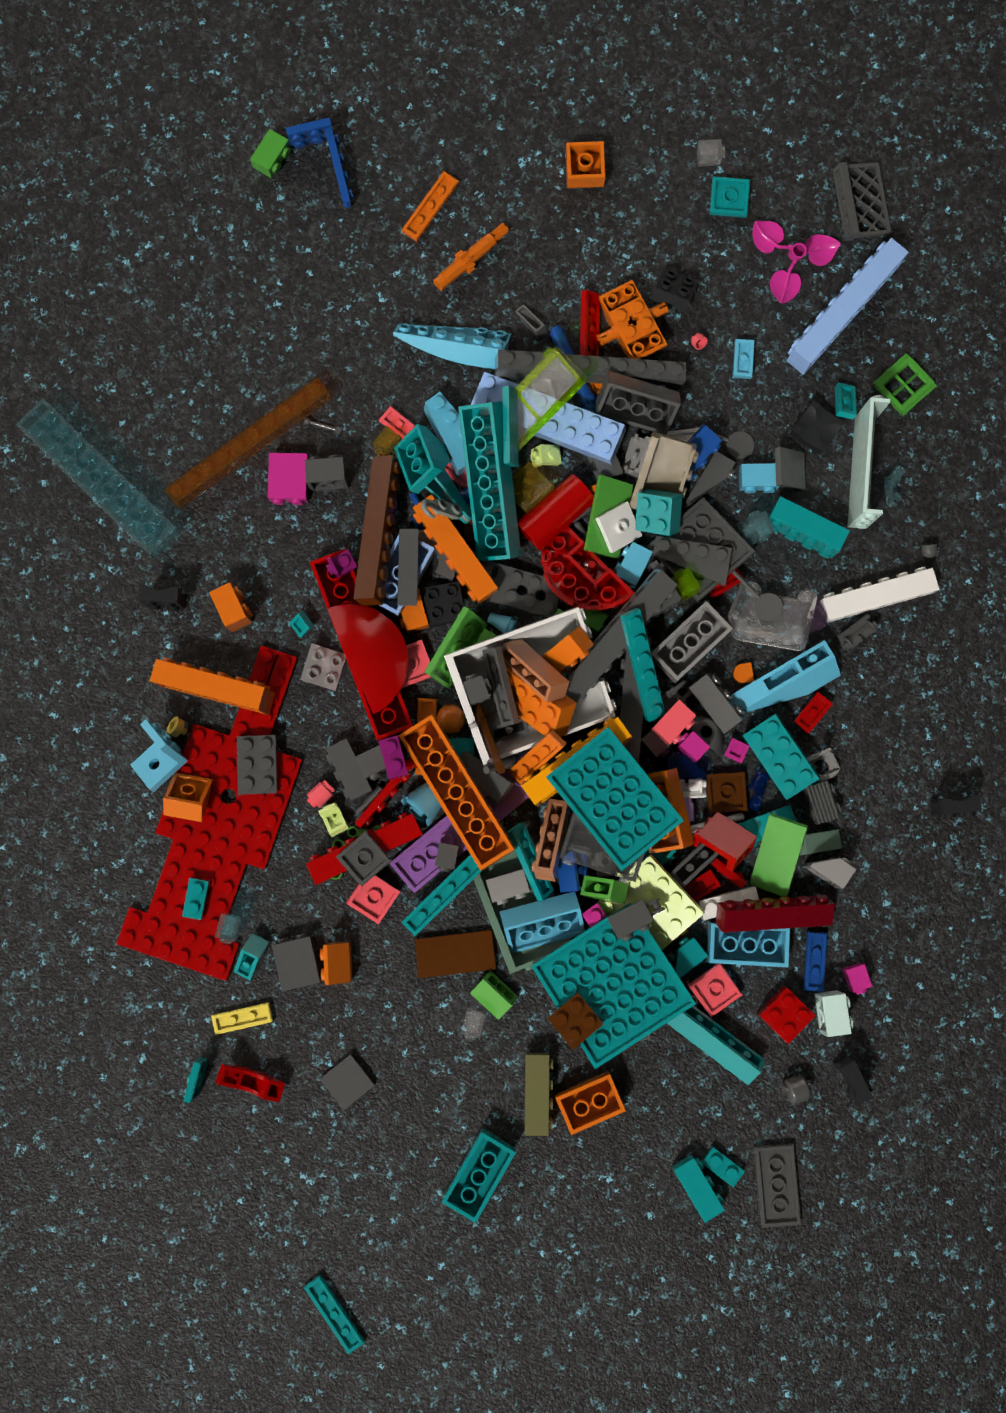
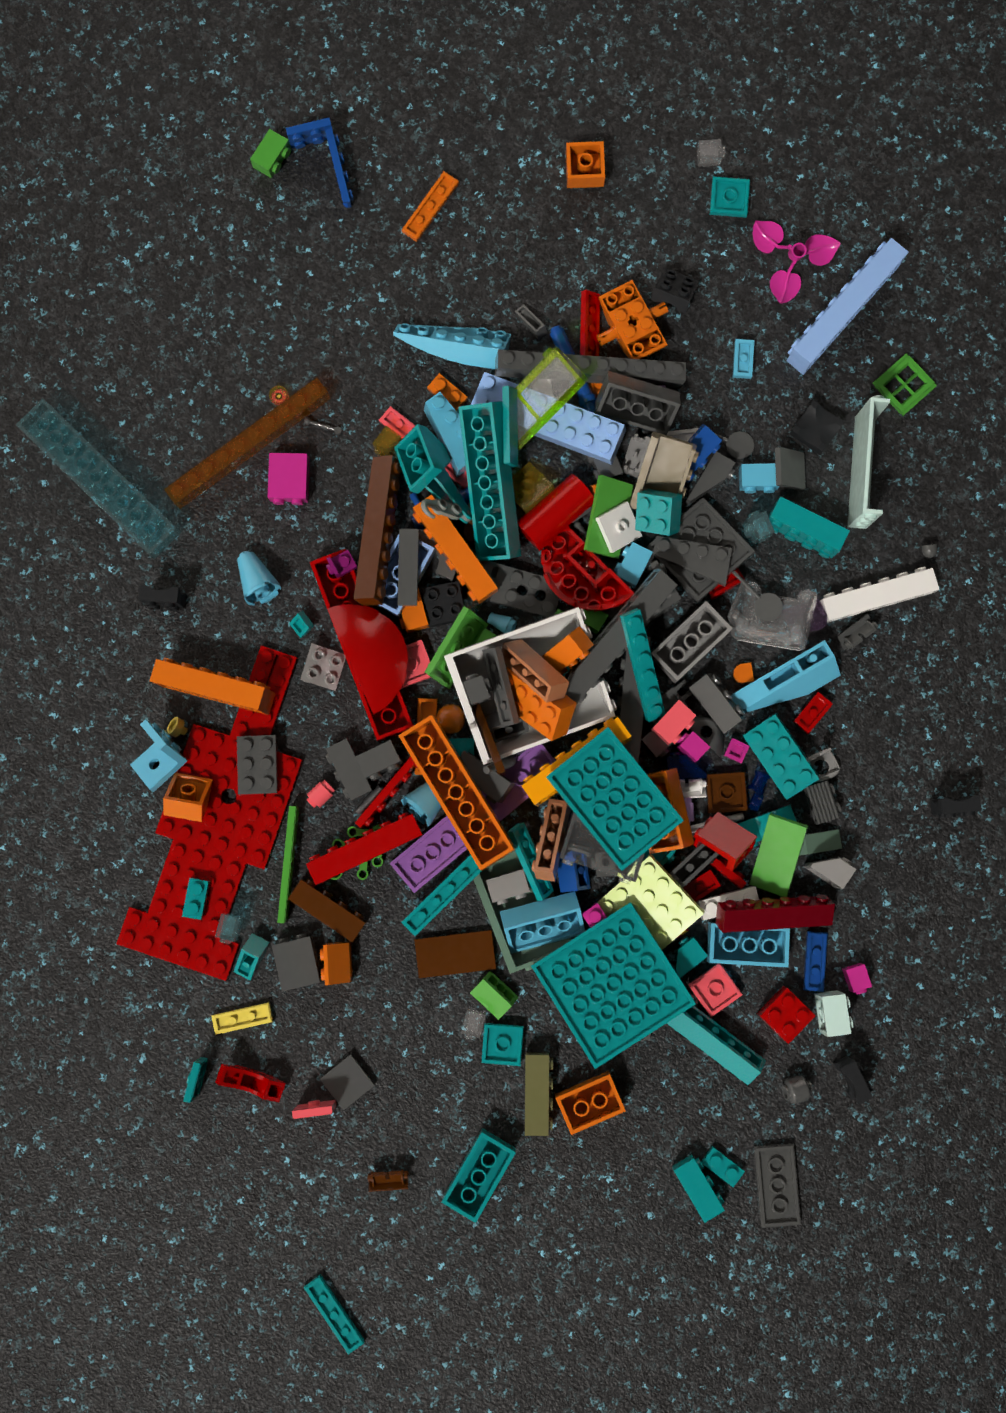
orange brick [209,583,253,632] -> none
dark grey brick [305,455,349,491] -> none
yellowish green bracket [318,803,349,837] -> none
dark grey tile [336,831,392,887] -> none
coral plate [346,875,400,924] -> none
magenta brick [378,735,409,780] -> none
orange piece [433,223,509,291] -> none
dark grey brick [435,842,459,872] -> none
orange tile [507,730,566,784] -> none
yellowish green bracket [530,444,562,468] -> none
reddish brown plate [547,993,603,1050] -> none
bright green brick [580,875,629,904] -> none
dark grey brick [607,897,665,942] -> none
clear neon green brick [672,568,701,601] -> none
coral hinge [691,333,708,350] -> none
dark grey fence [833,162,892,241] -> none
teal plate [835,382,857,420] -> none
clear light blue piece [883,465,906,507] -> none
none -> medium azure cone [237,551,281,606]
none -> clear yellow tile [269,386,289,406]
none -> bright green tile [277,806,299,923]
none -> reddish brown brick [288,878,367,943]
none -> coral plate [292,1100,337,1119]
none -> reddish brown hinge [367,1169,408,1192]
none -> orange plate [427,373,468,411]
none -> teal plate [481,1023,523,1066]

